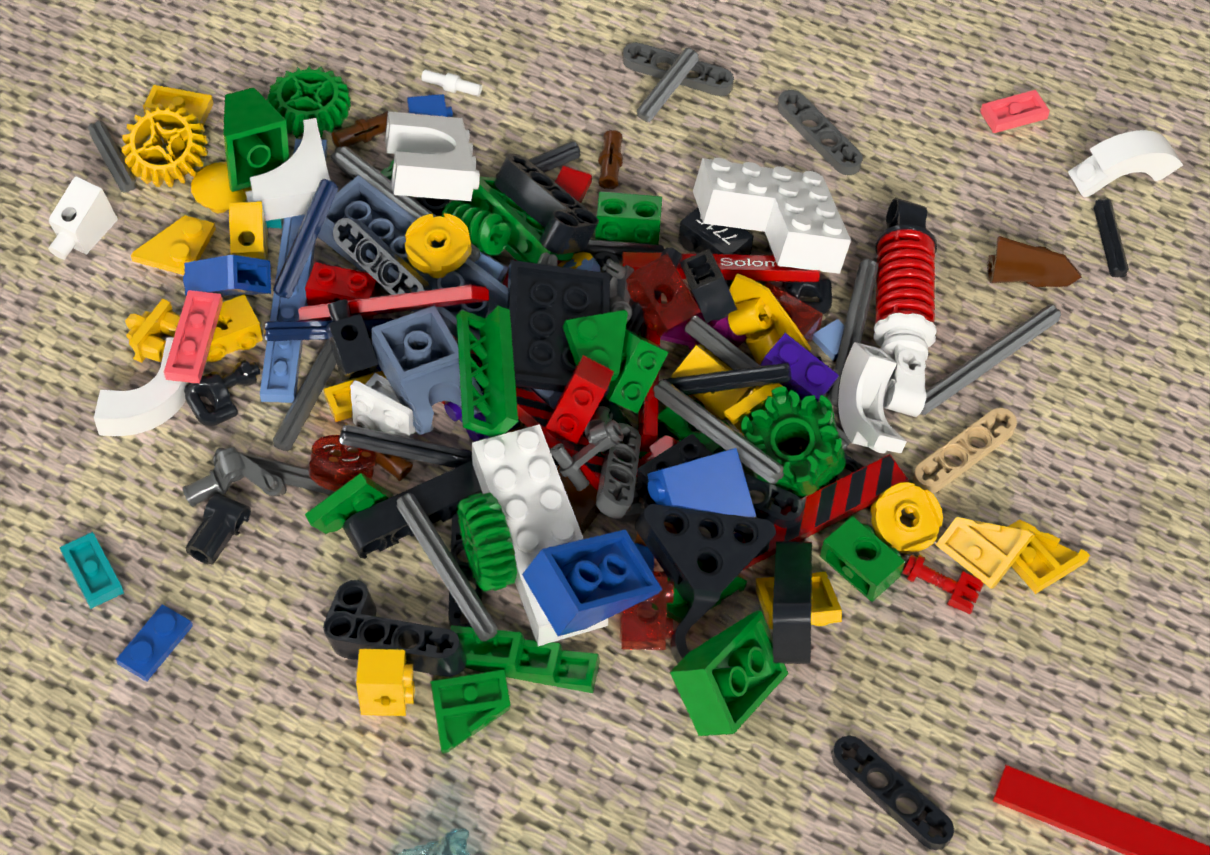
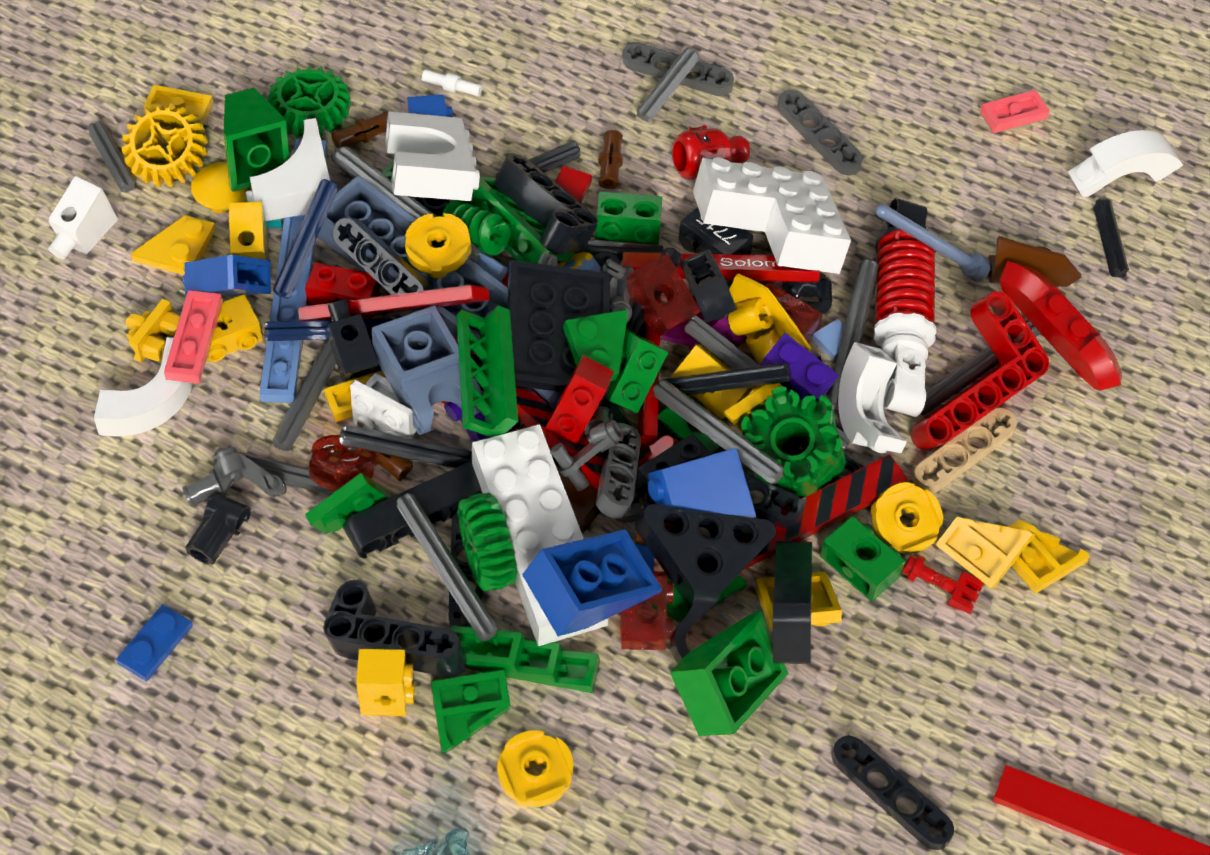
teal plate [59,532,124,609] -> none
black piece [184,359,261,426] -> none
none -> yellow plate [497,730,574,807]
none -> red piece [672,125,750,180]
none -> sand blue piece [876,204,991,281]
none -> red beam [911,291,1049,450]
none -> red brick [999,261,1122,391]

